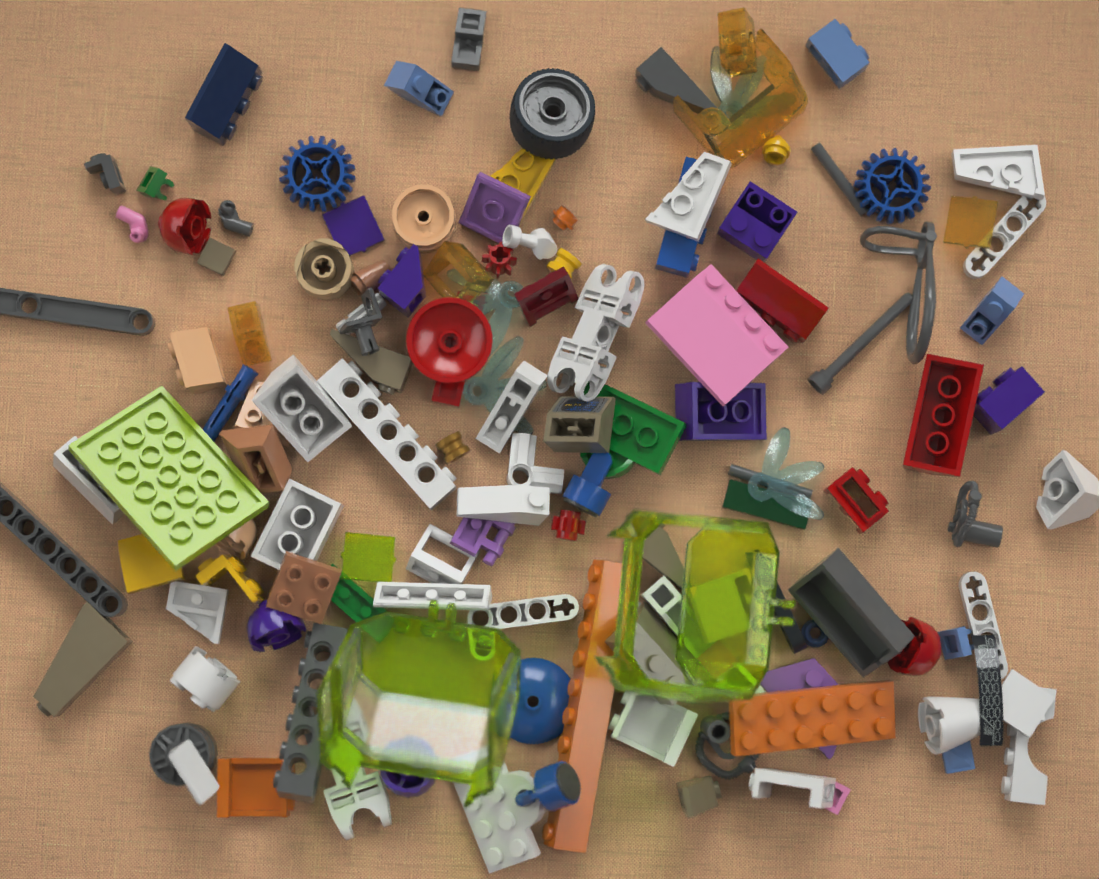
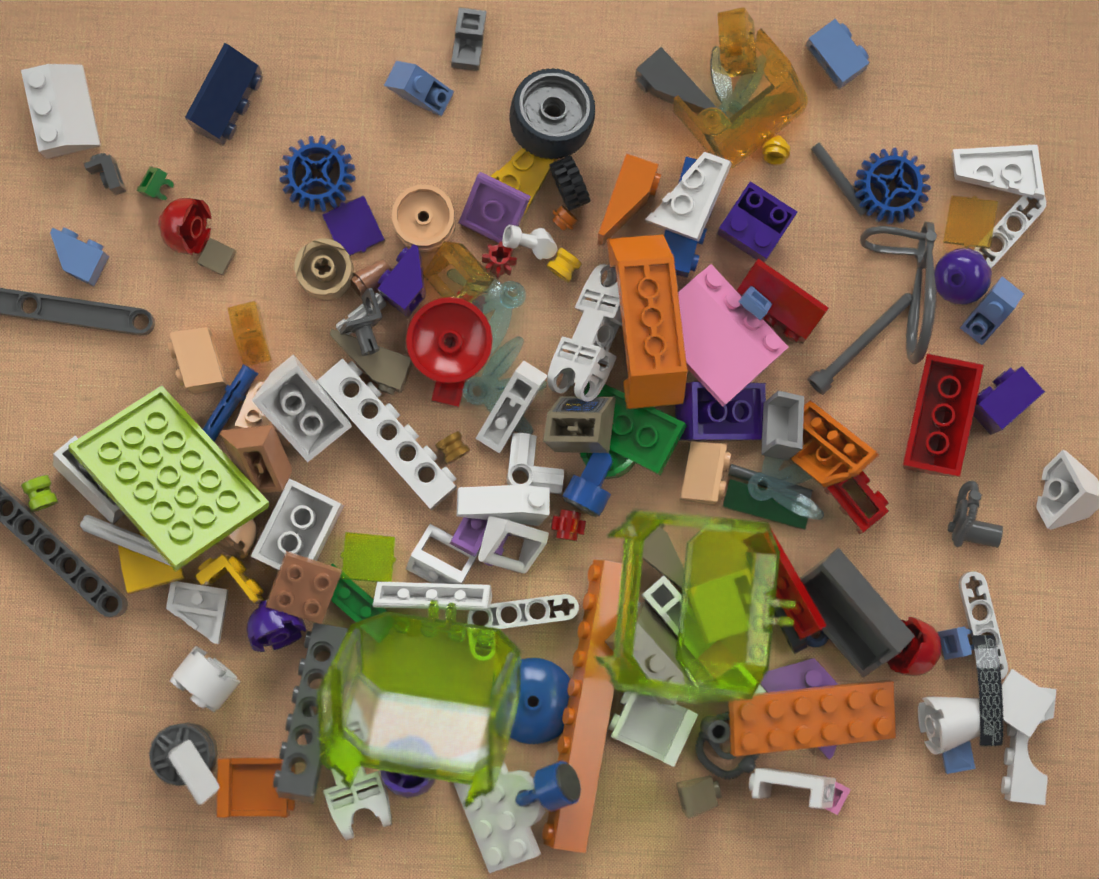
dark tan slope [33,602,133,717] -> none
bright pink arm [116,205,149,243] -> none
dark grey arm [218,200,254,237] -> none
dark red plate [514,266,579,327] -> none
none -> white slope [21,64,101,159]
none -> lime wheel [21,475,58,512]
none -> medium blue slope [50,227,109,286]
none -> white axle [80,515,170,565]
none -> white tile [478,516,549,574]
none -> black tyre [549,155,590,211]
none -> orange slope [597,153,662,246]
none -> orange slope [607,234,687,409]
none -> light nougat slope [679,441,731,506]
none -> medium blue tile [739,286,772,320]
none -> red plate [744,525,827,639]
none -> light grey panel [762,391,804,460]
none -> orange wedge [790,400,879,487]
none -> dark purple cylinder [934,248,992,305]

